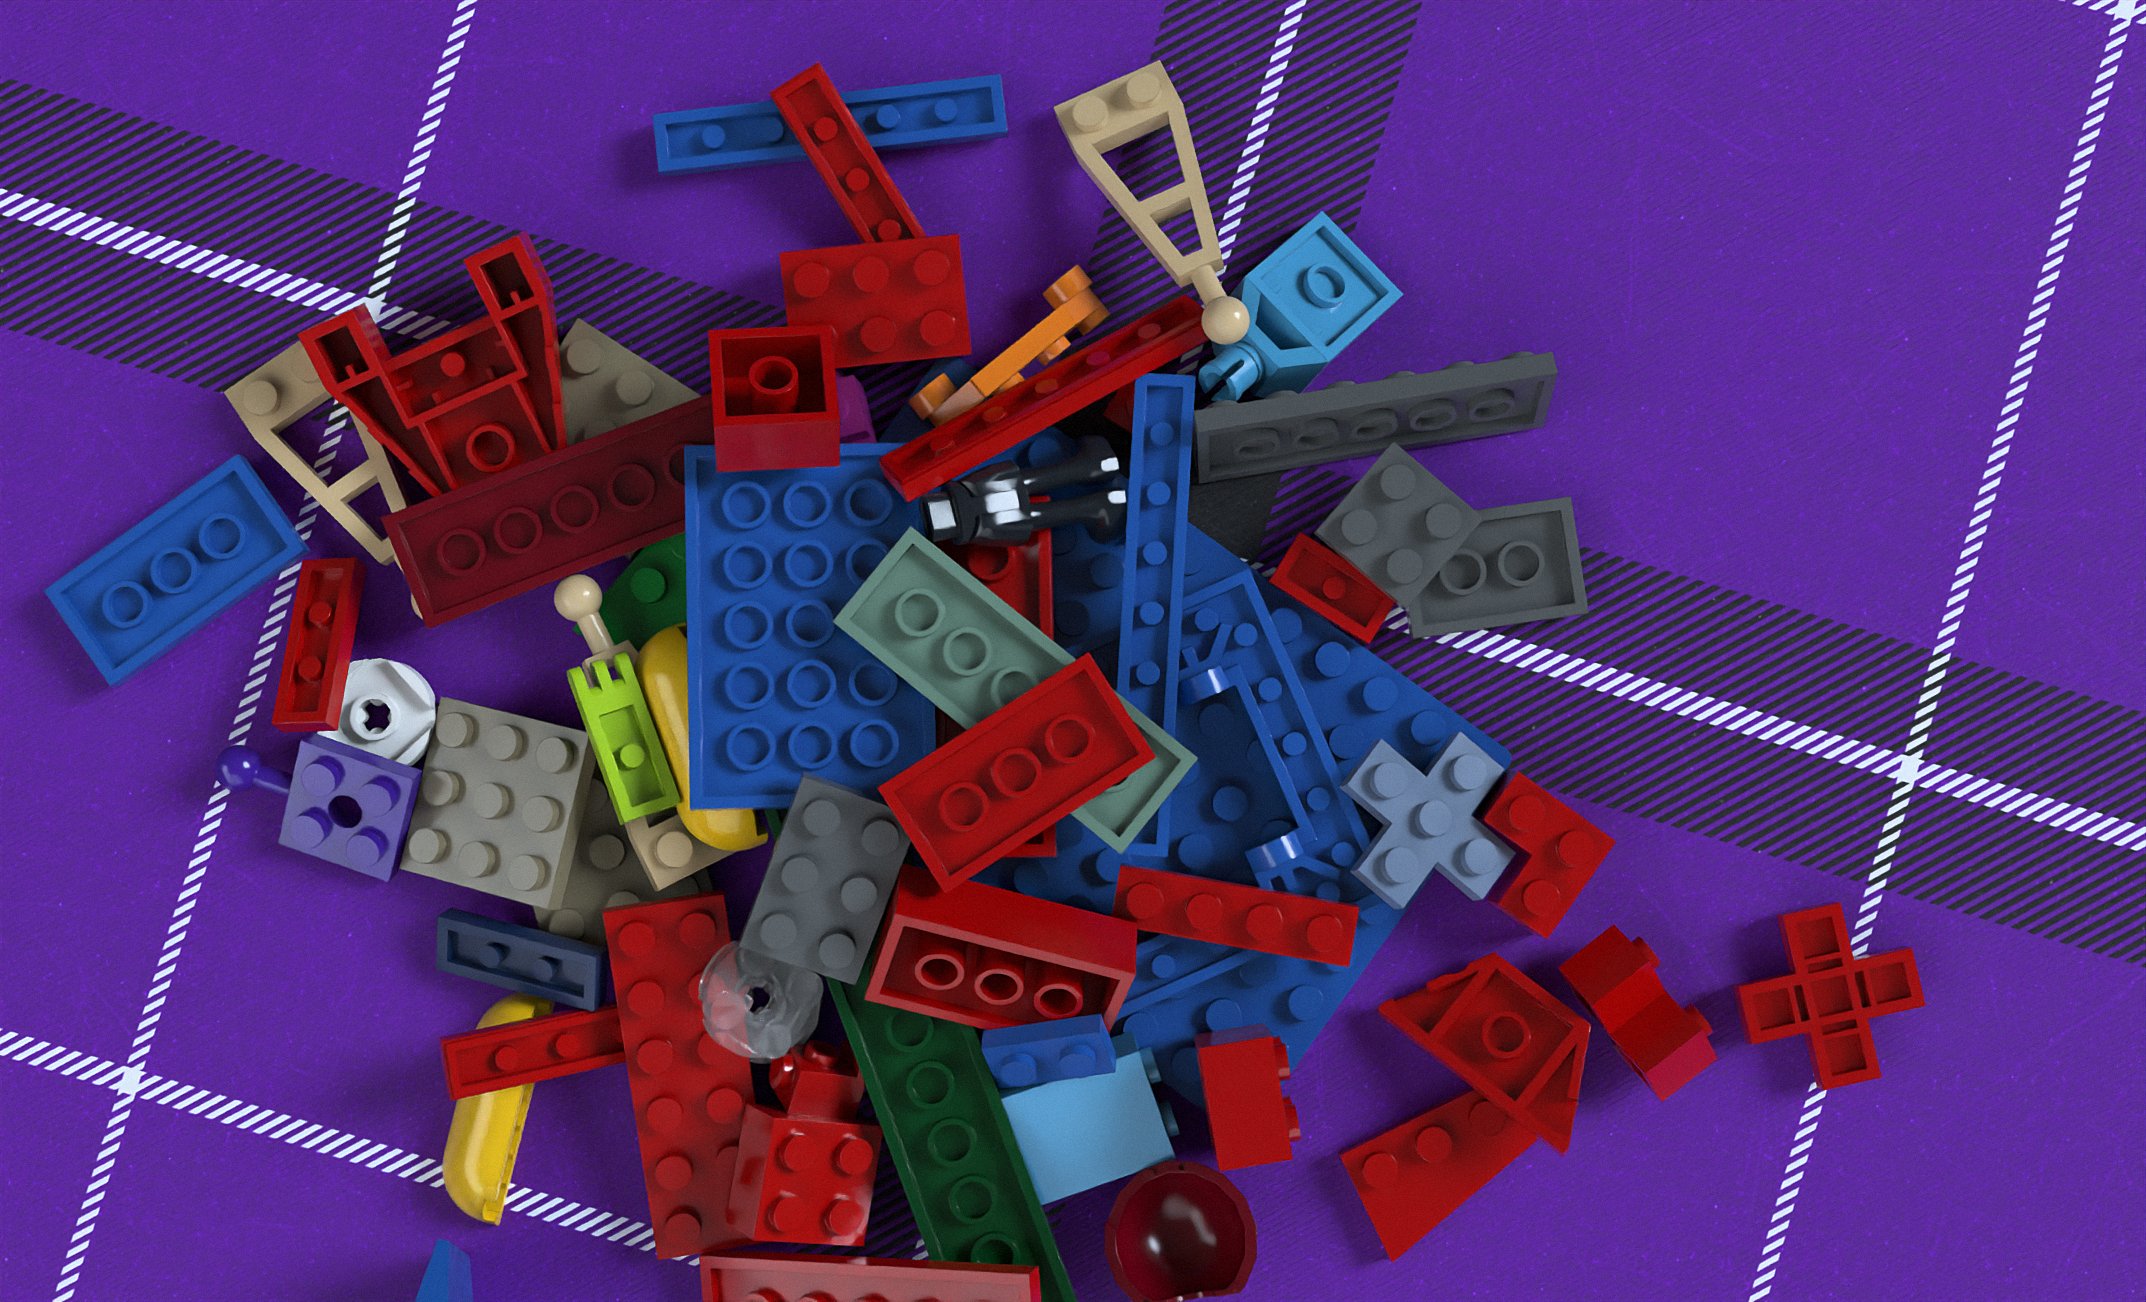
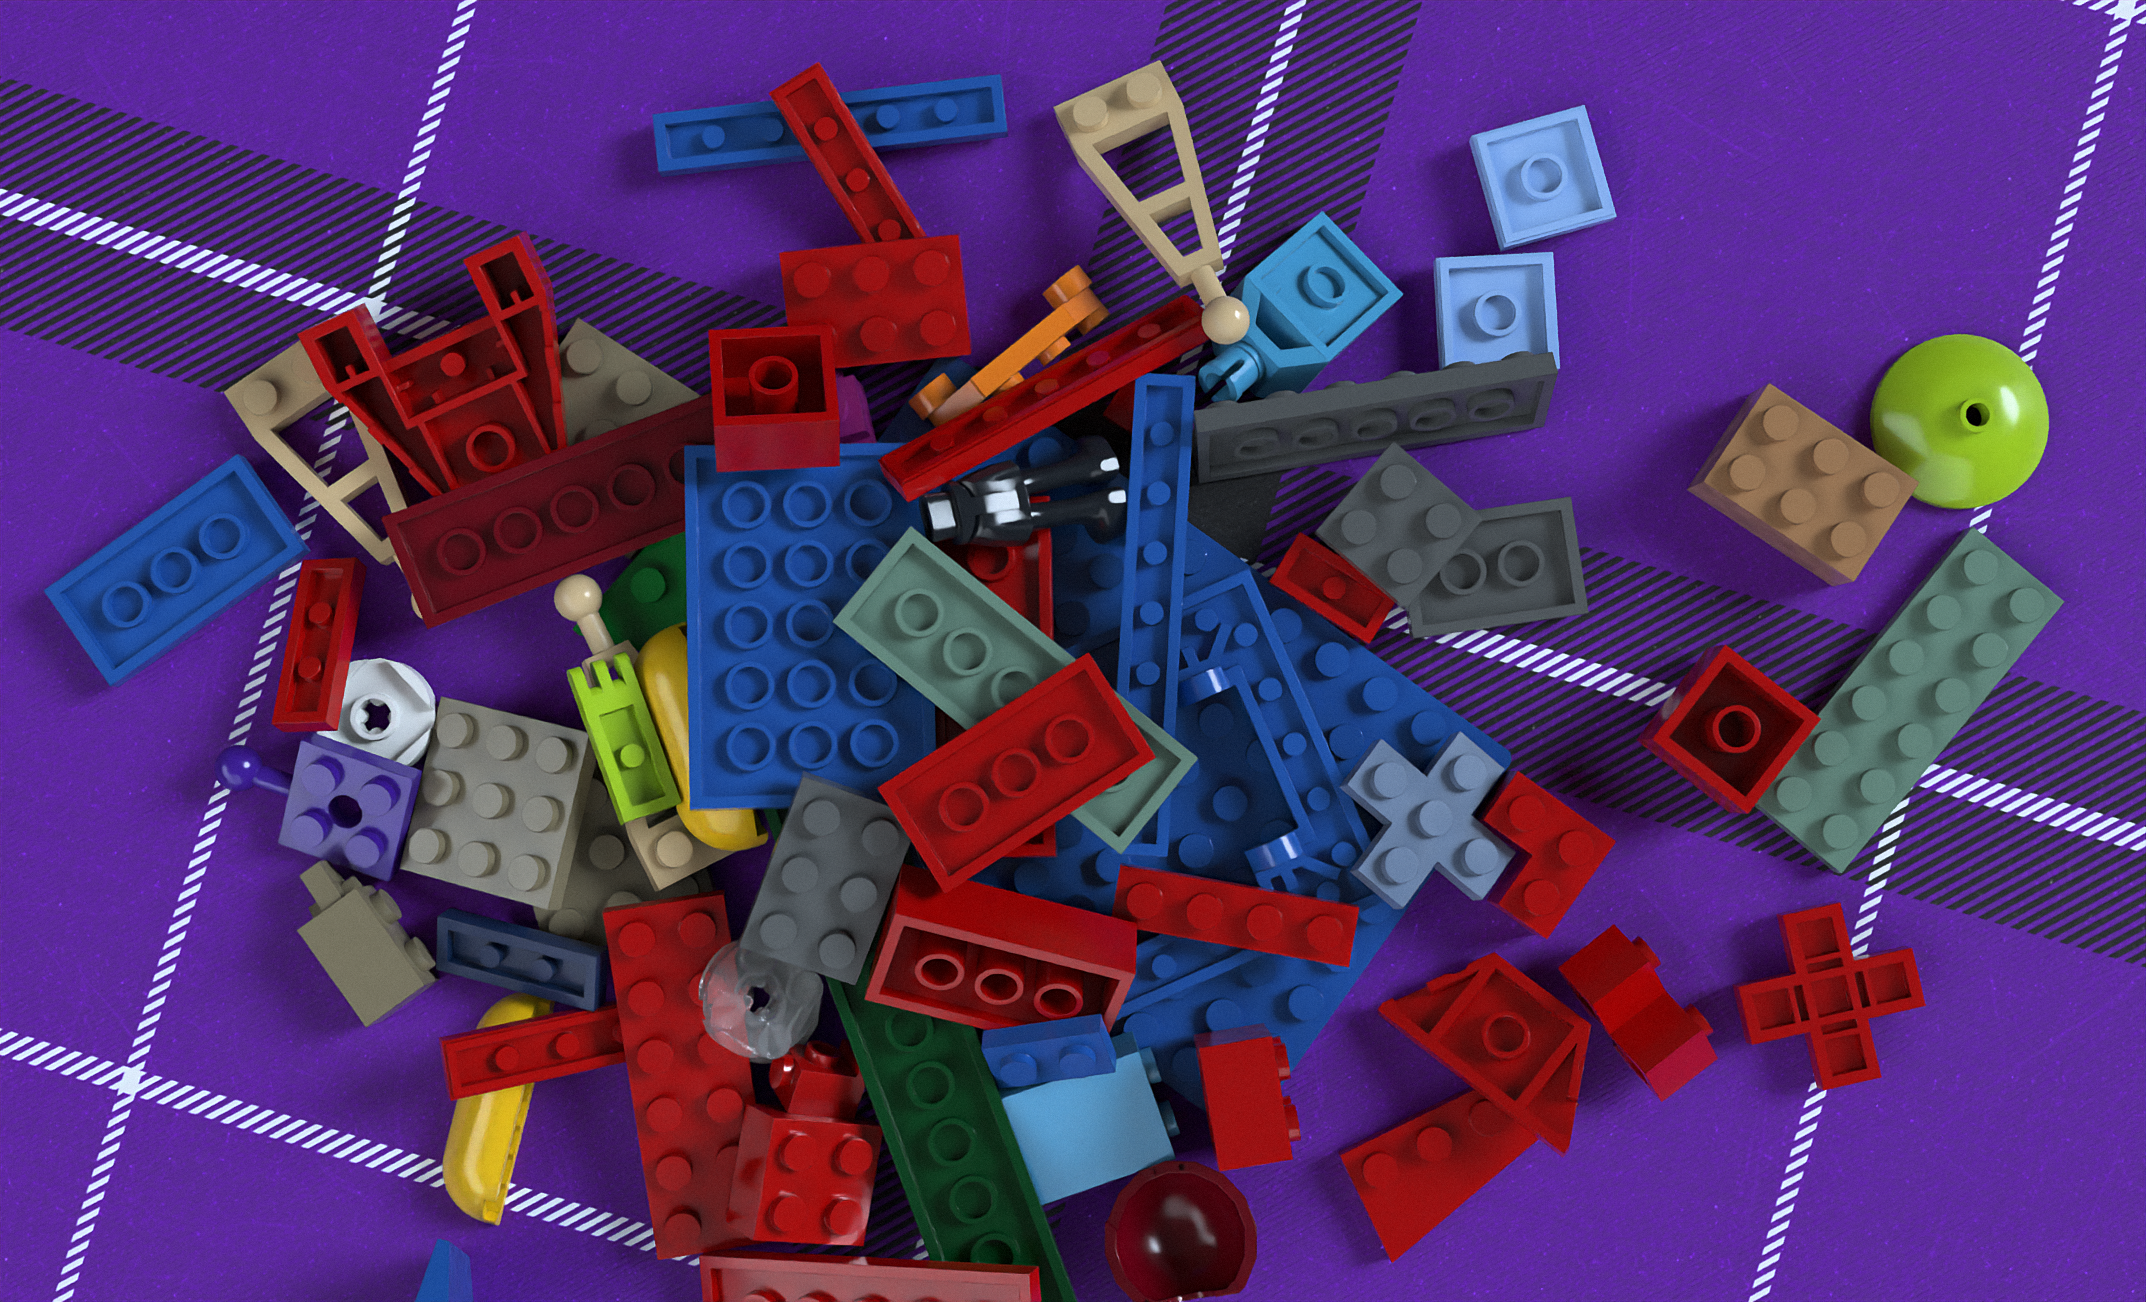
none -> dark tan hinge [297,860,440,1027]
none -> light blue plate [1433,252,1560,371]
none -> light blue plate [1469,105,1617,252]
none -> red brick [1636,644,1821,814]
none -> medium nougat brick [1686,383,1920,586]
none -> sand green plate [1755,527,2065,873]
none -> lime dish [1870,334,2049,509]

